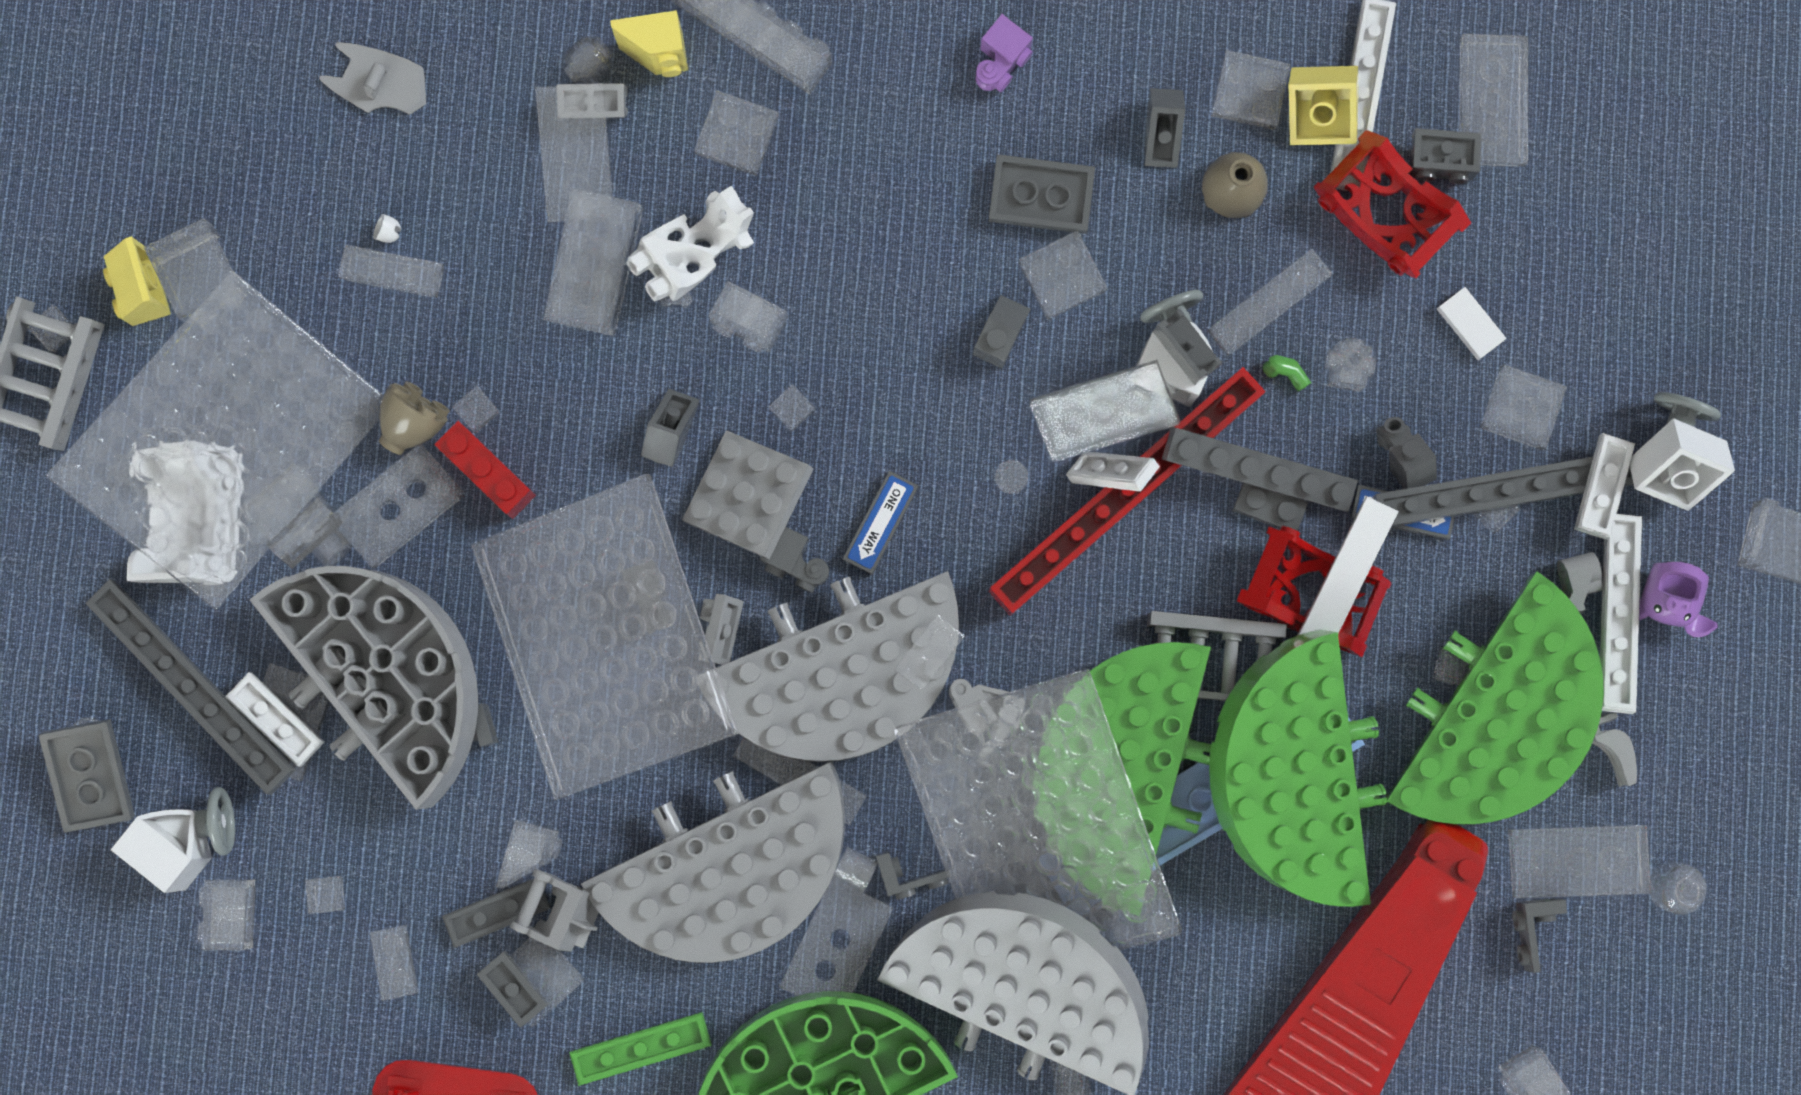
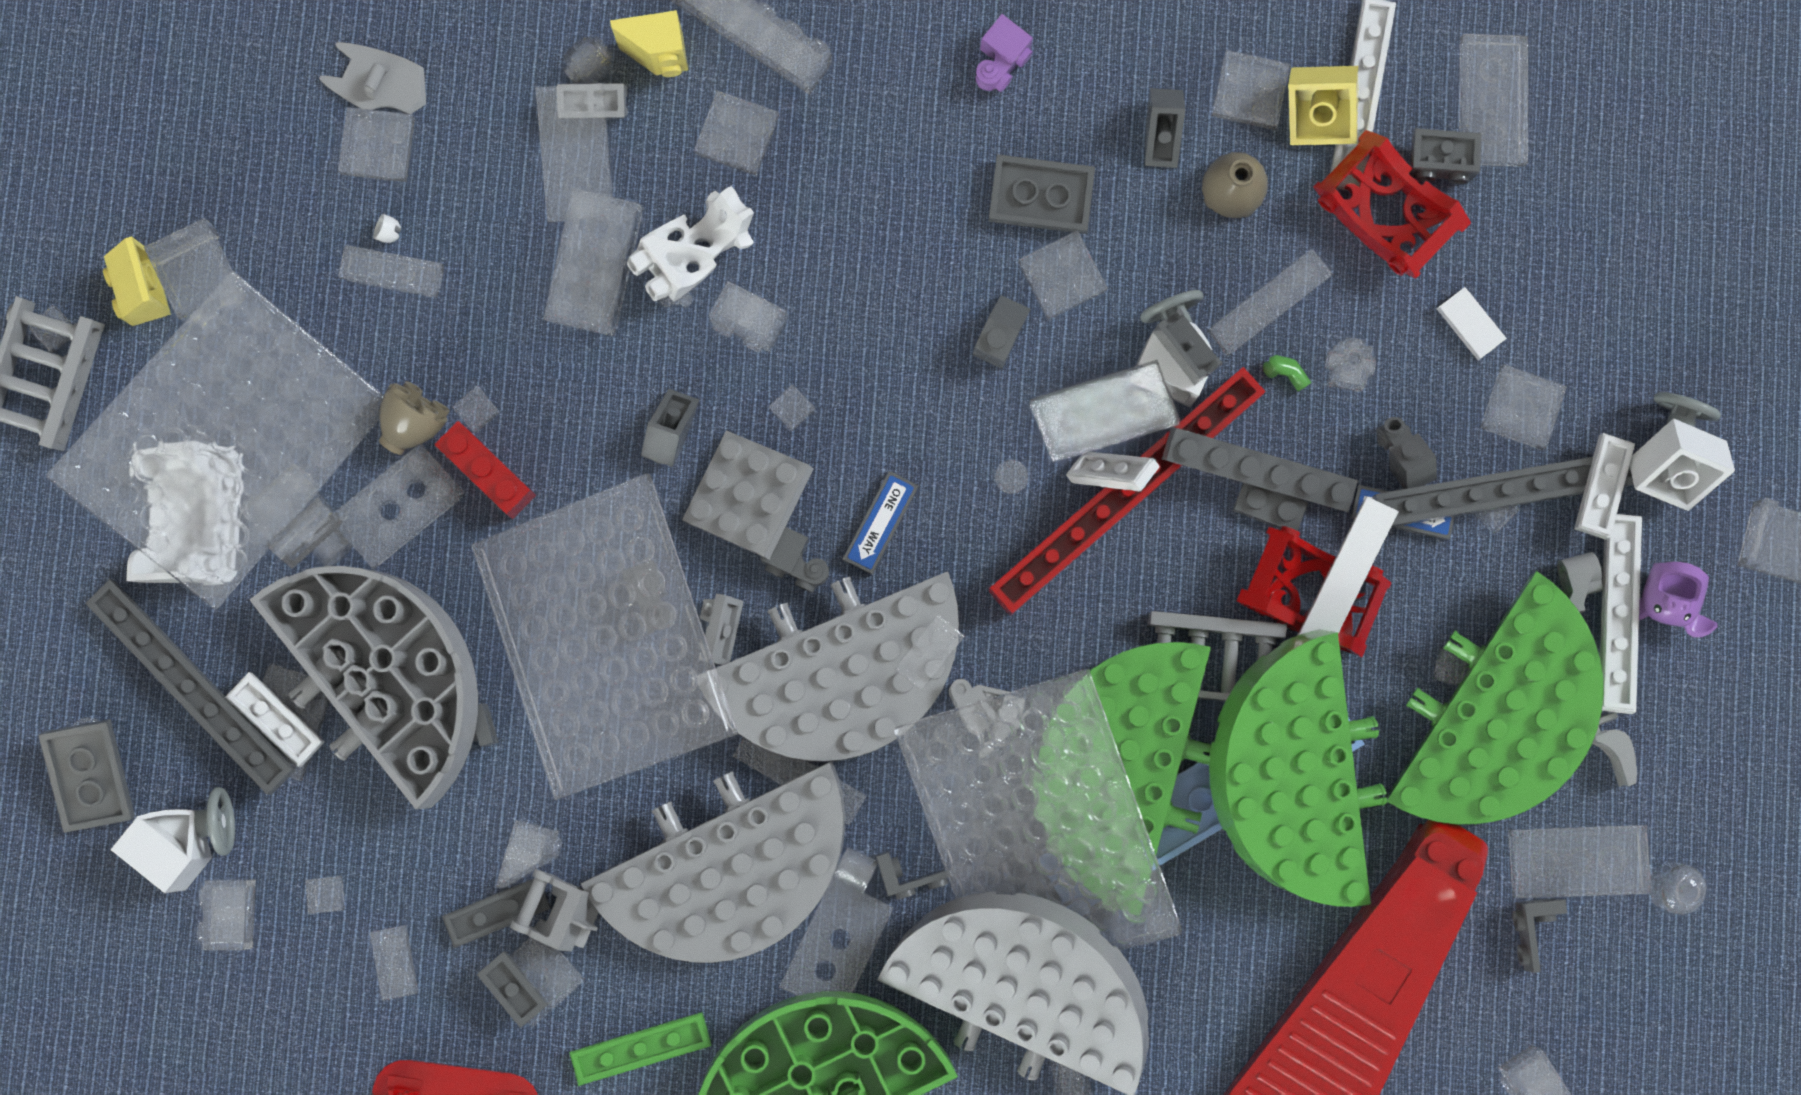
none -> clear plate [338,107,415,182]

